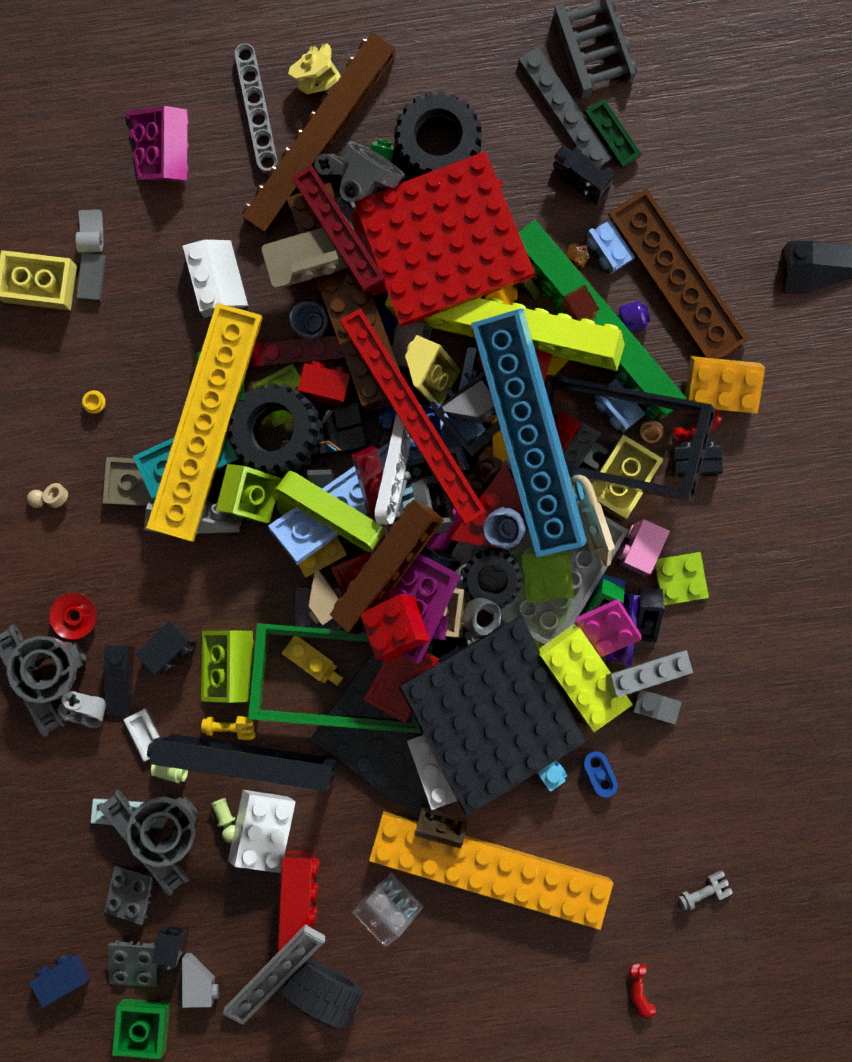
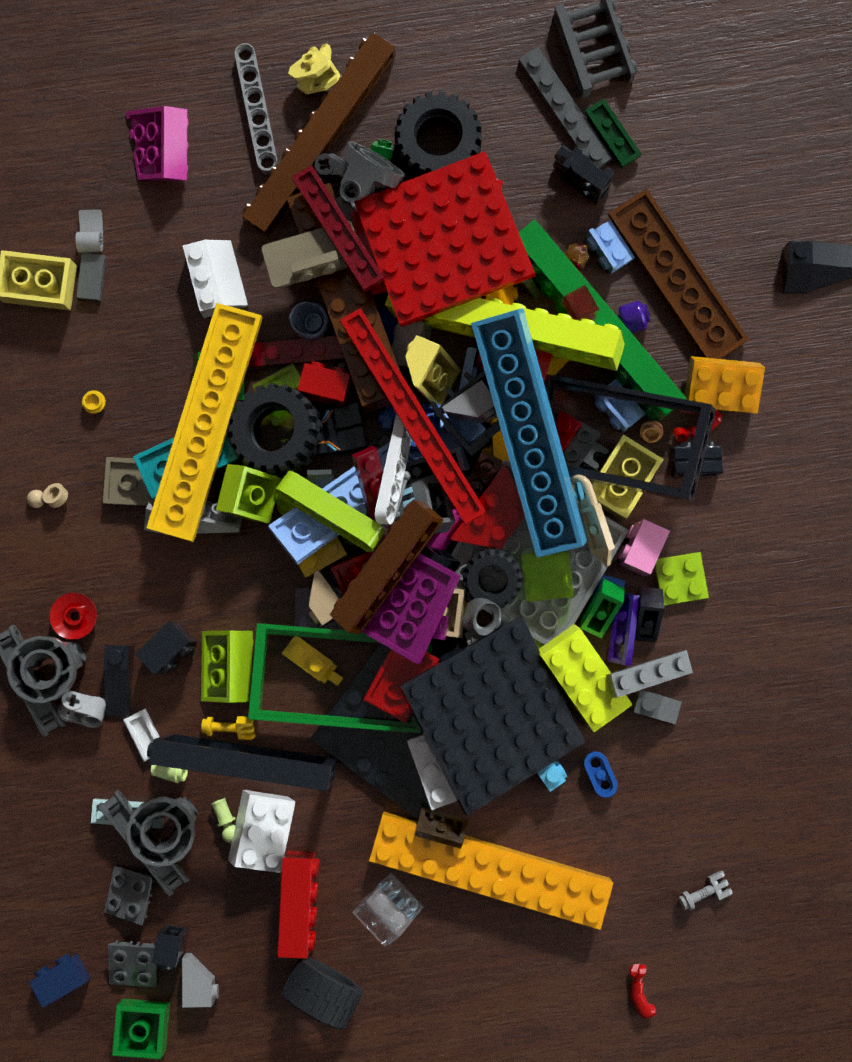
light grey tile [223,925,325,1024] -> none
red brick [360,594,430,660] -> none
sand blue hair [482,507,525,549] -> none
dark pink plate [576,599,641,658] -> none

